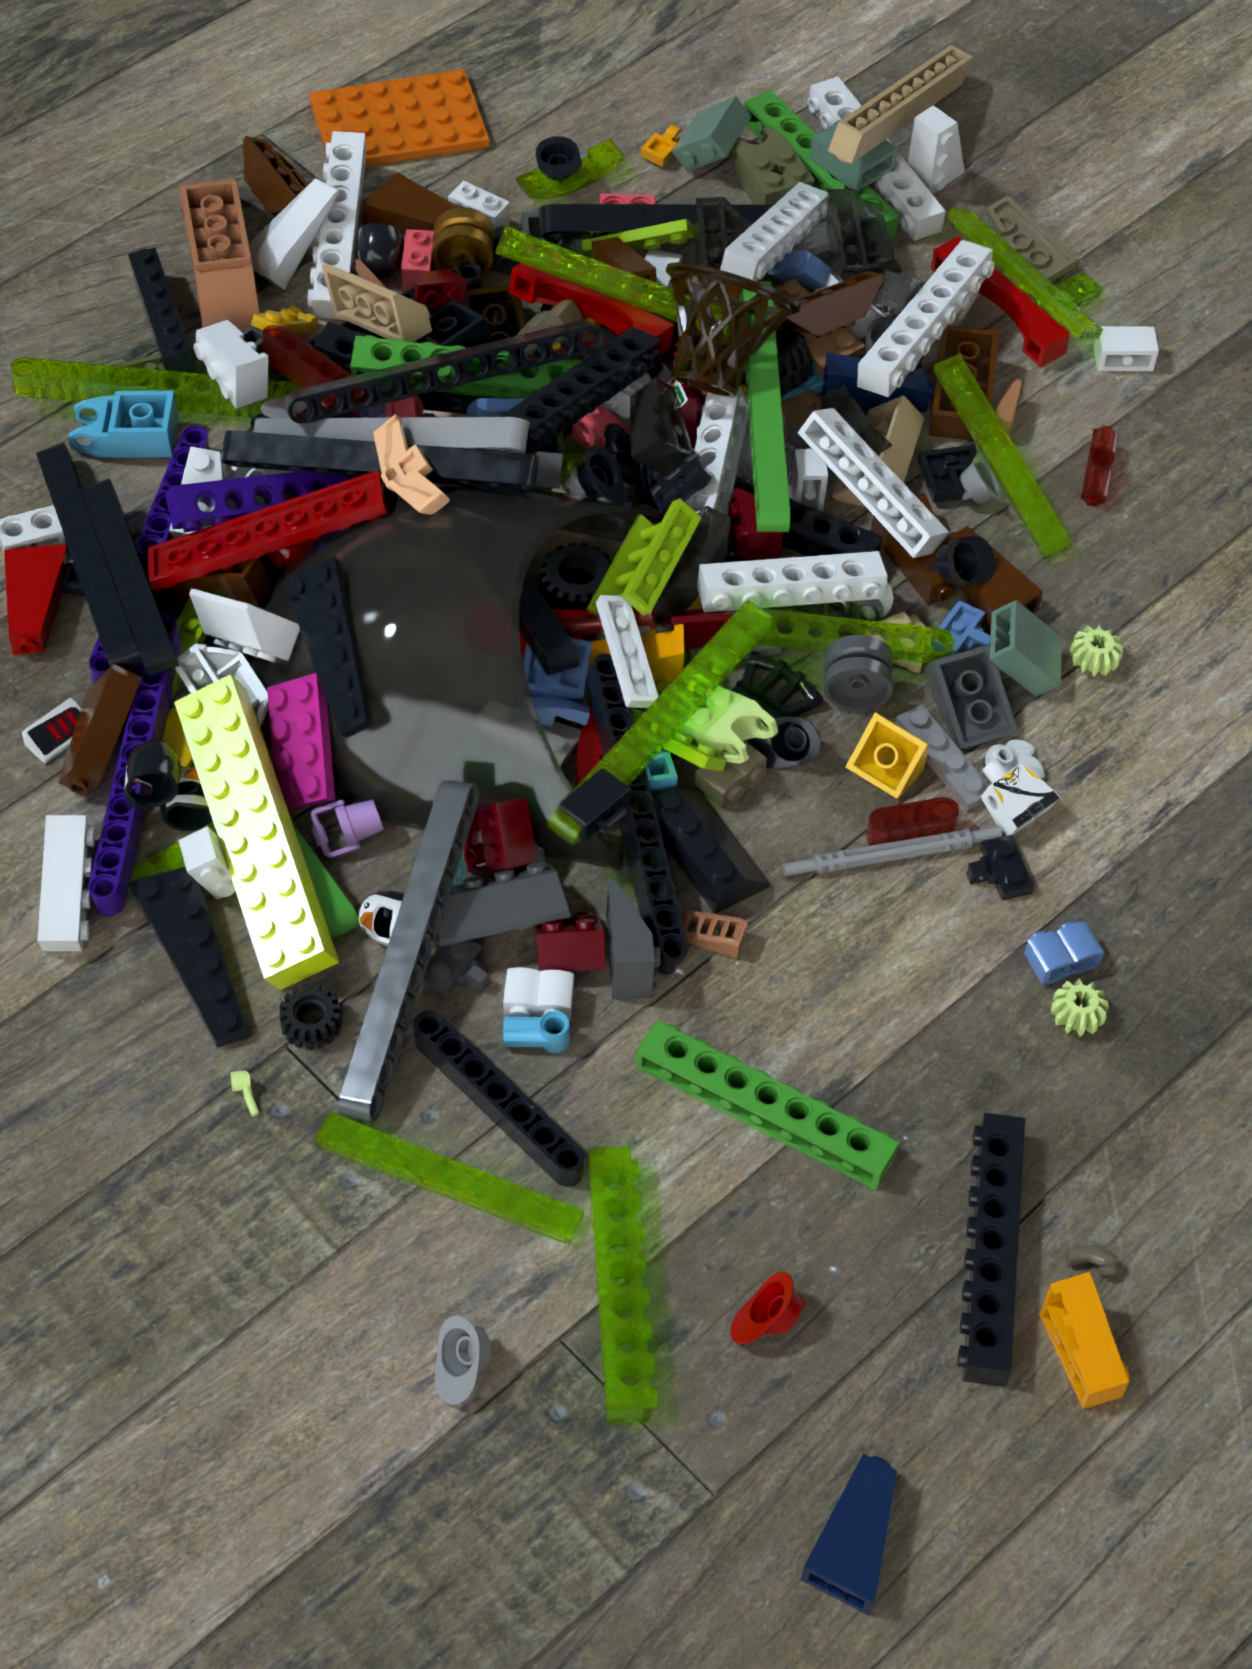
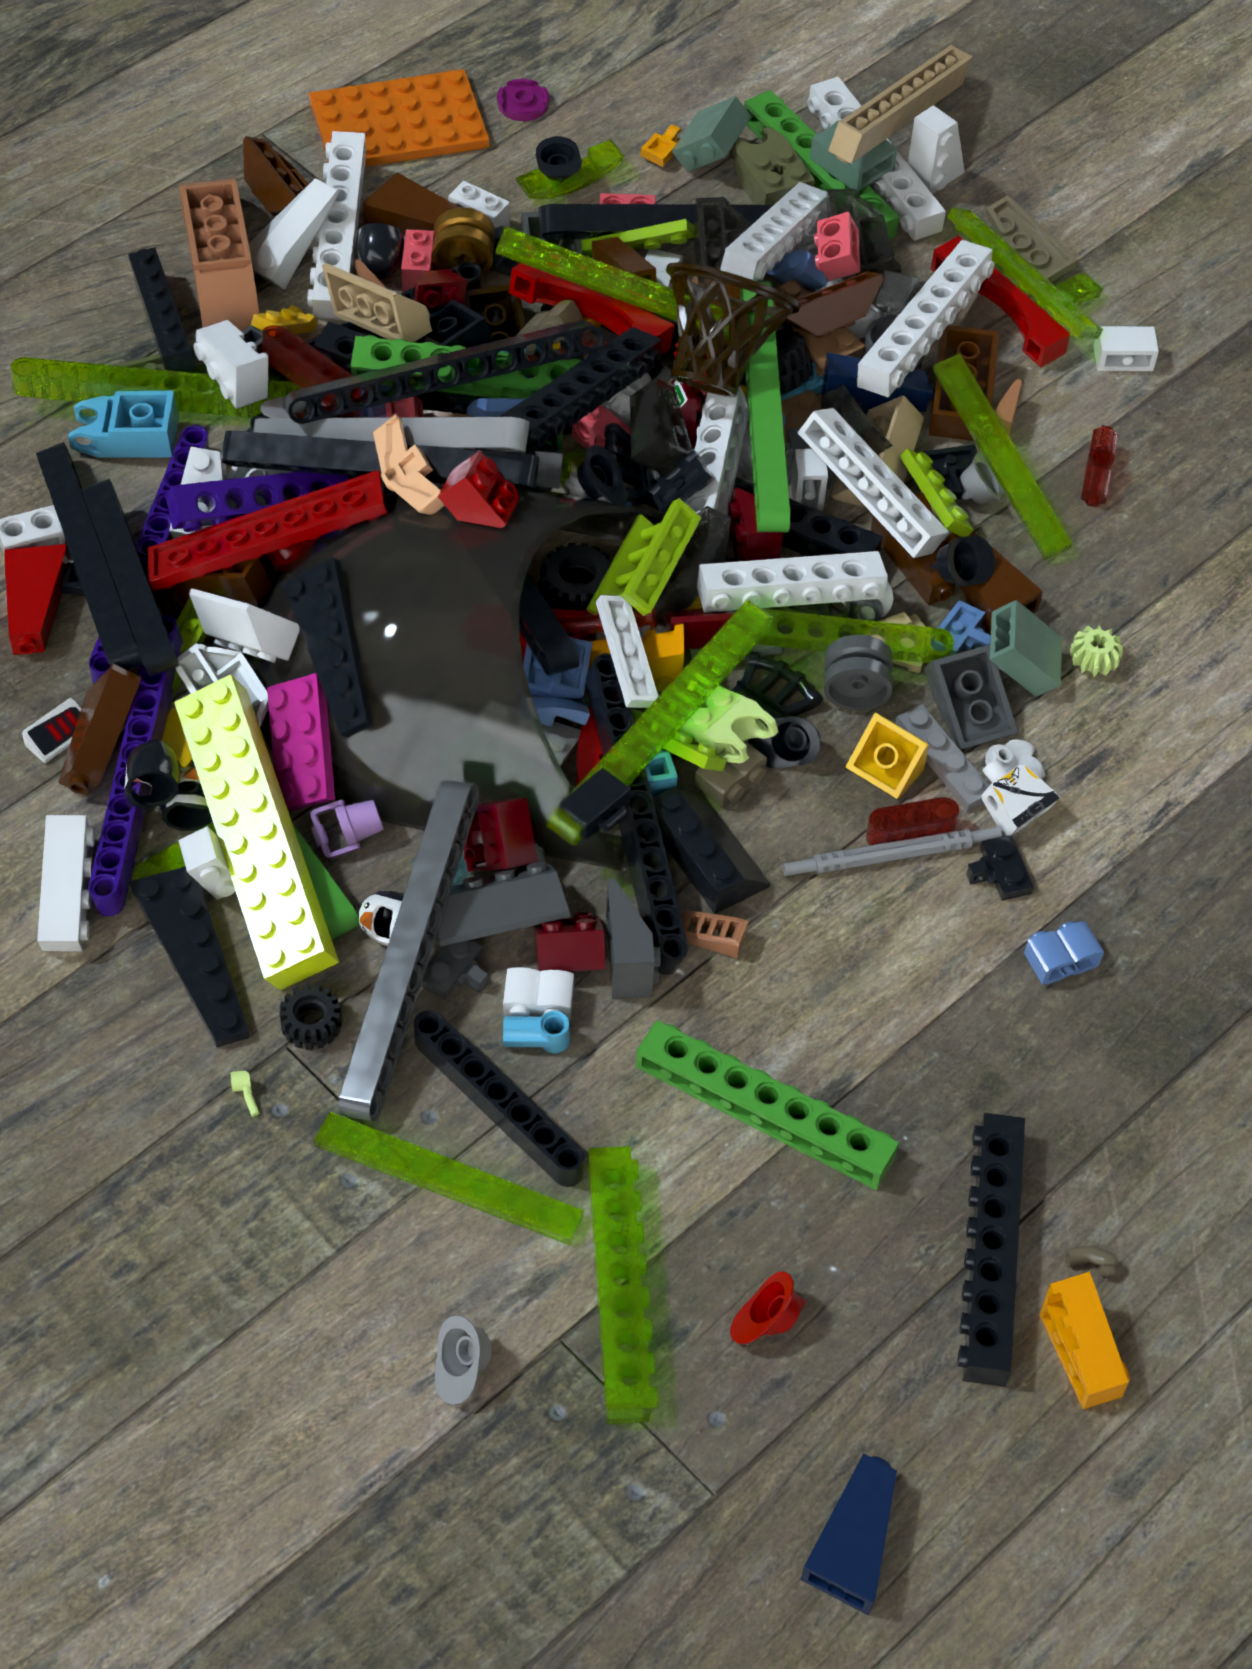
yellowish green gear [1051,978,1109,1037] -> none
none -> red slope [437,450,520,528]
none -> magenta tile [497,78,550,122]
none -> coral brick [814,212,860,281]
none -> lime plate [899,448,974,537]

